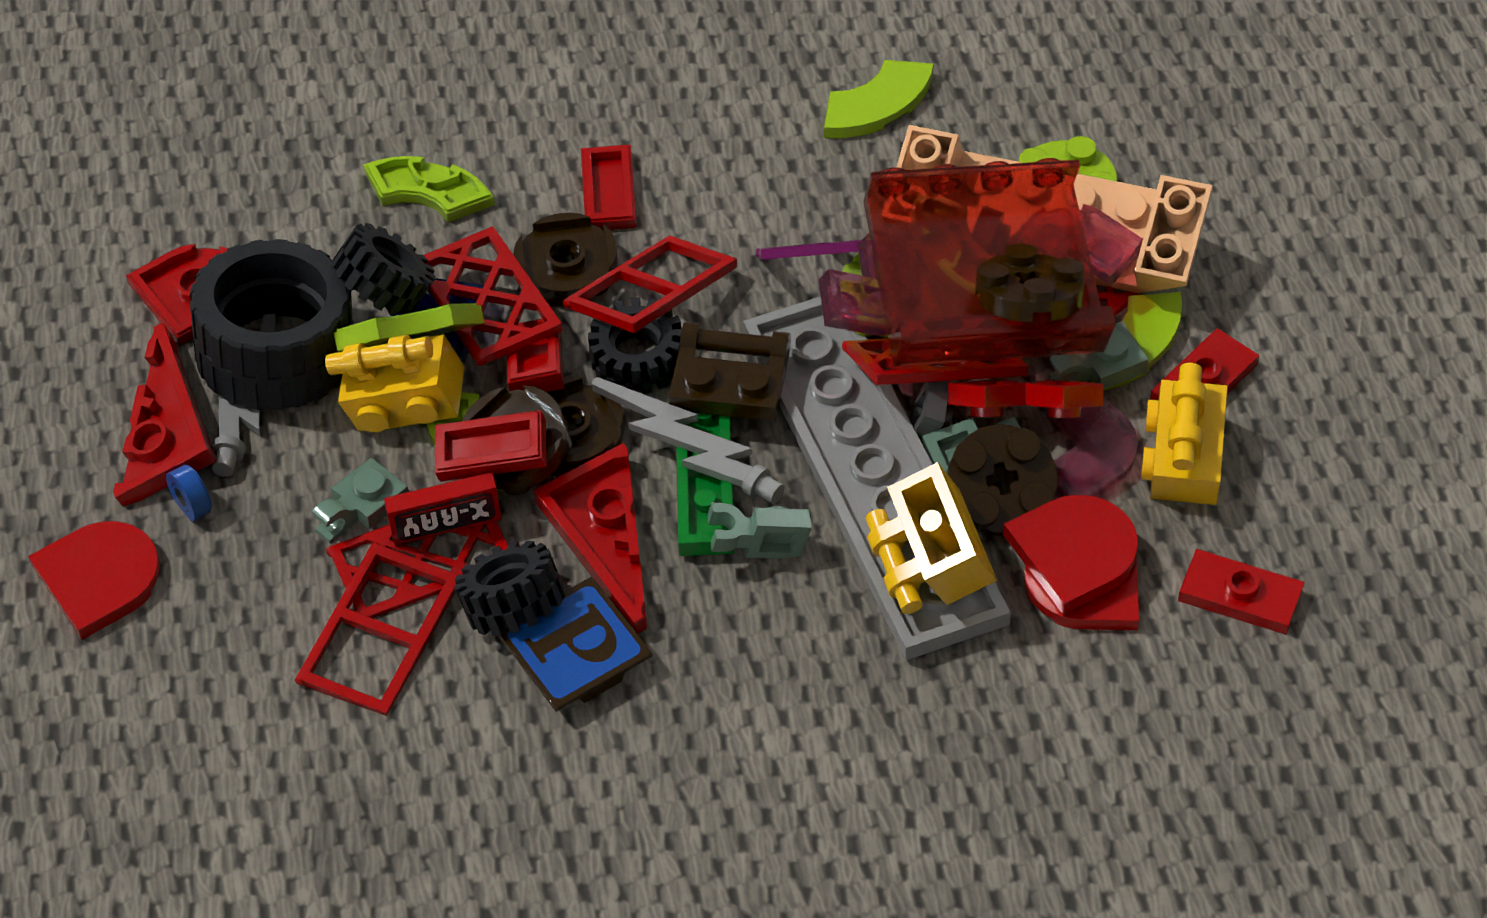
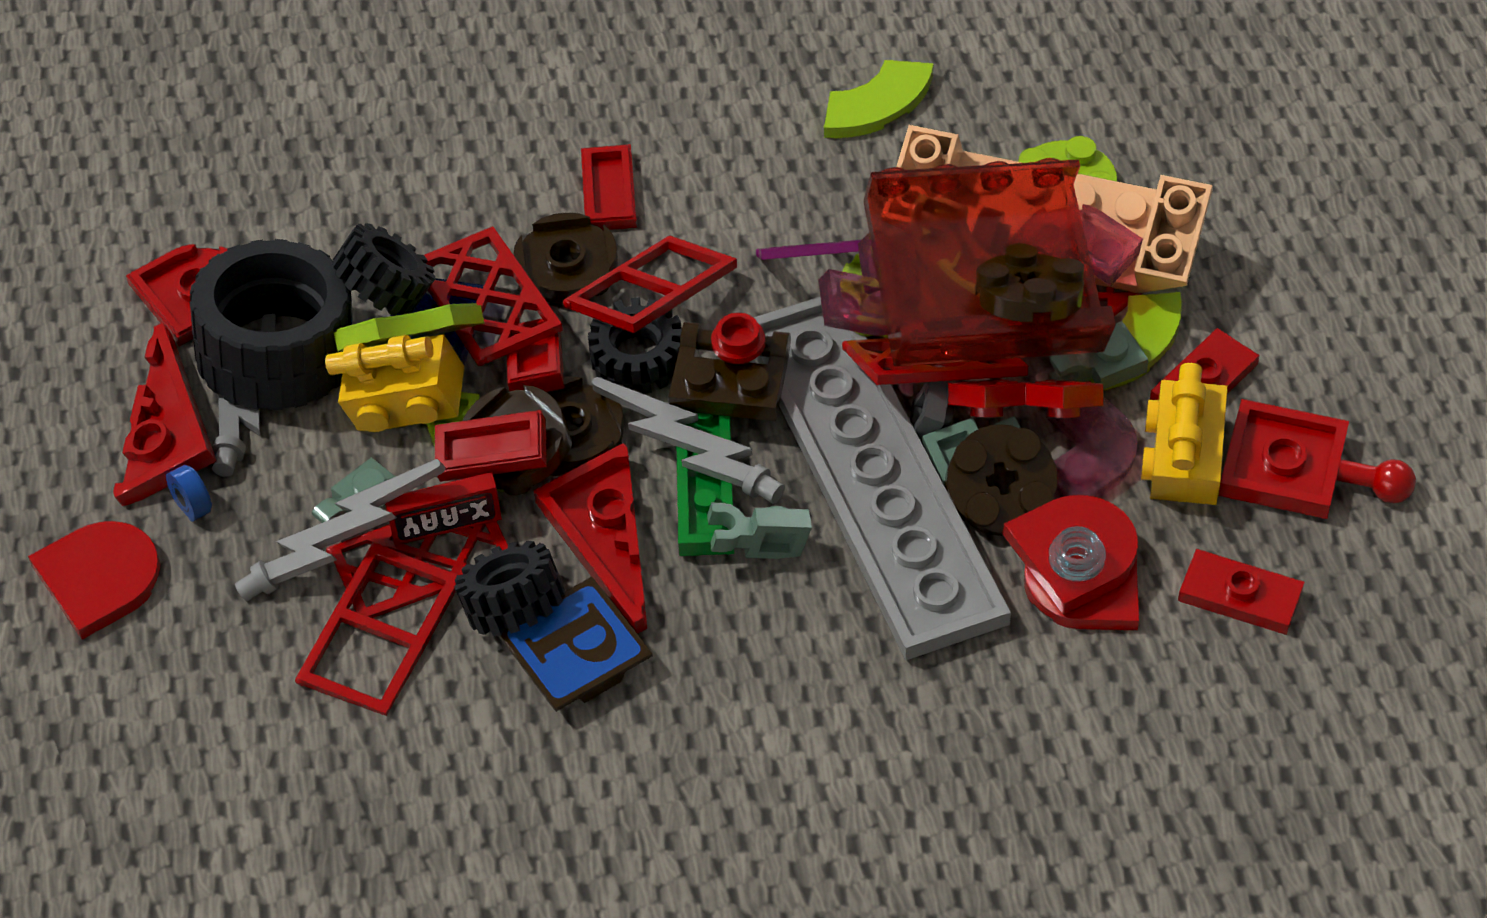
lime tile [363,156,495,222] -> none
yellow brick [865,462,997,614] -> none
none -> light grey piece [235,459,445,601]
none -> red plate [711,313,765,364]
none -> clear light blue plate [1048,526,1106,581]
none -> red plate [1218,399,1416,519]

